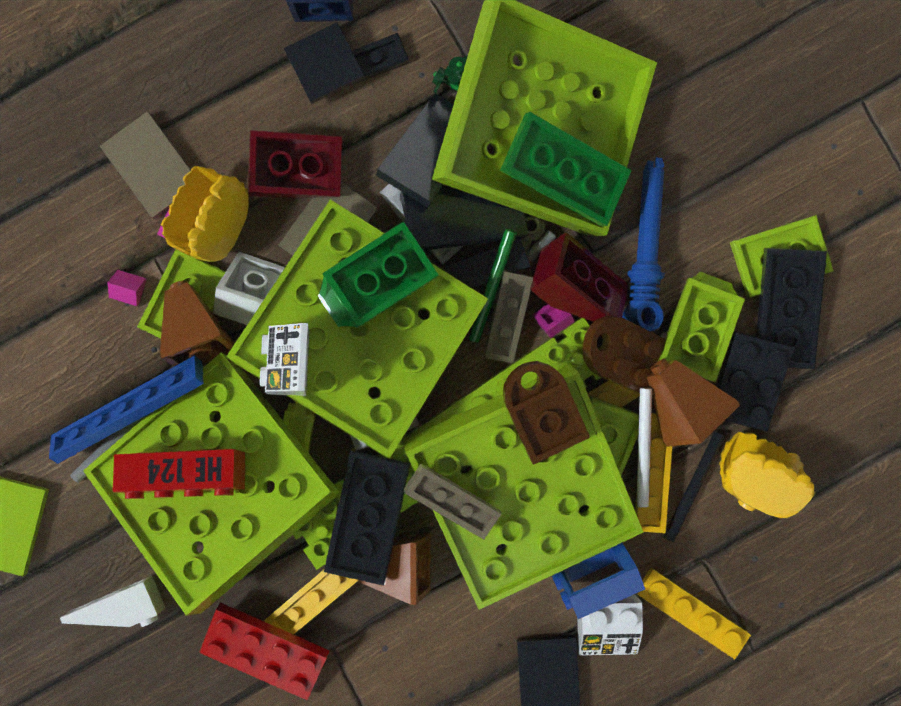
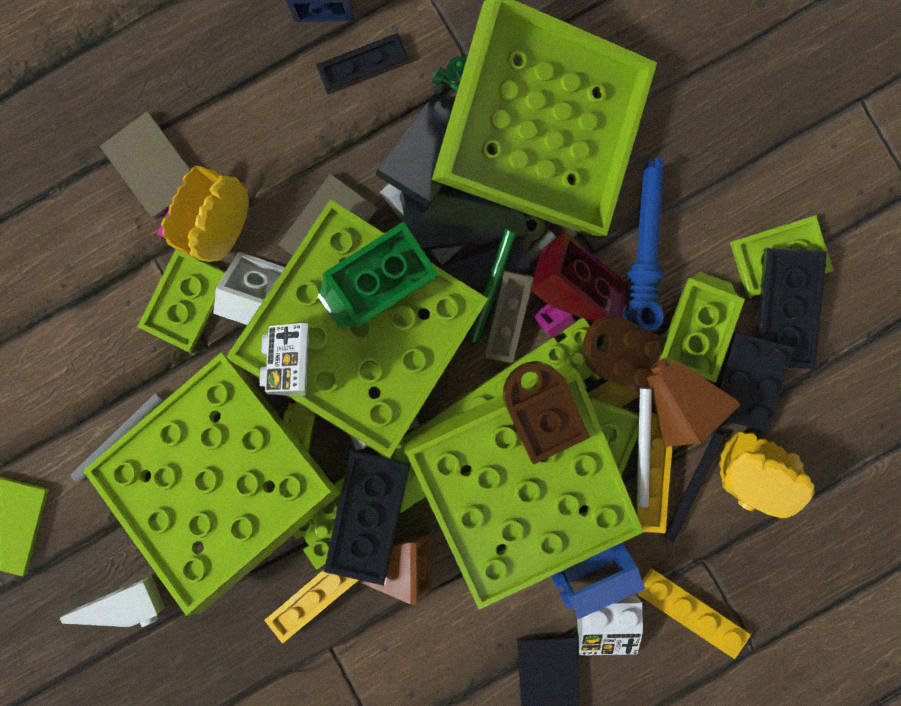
blue plate [49,355,203,464] -> none
dark pink slope [107,270,147,307] -> none
red brick [113,449,245,499] -> none
dark orange slope [160,281,235,366] -> none
red plate [199,602,330,700] -> none
dark red slope [248,130,342,198] -> none
black tile [284,22,364,104] -> none
dark tan plate [404,463,501,540] -> none
green plate [500,112,632,226] -> none

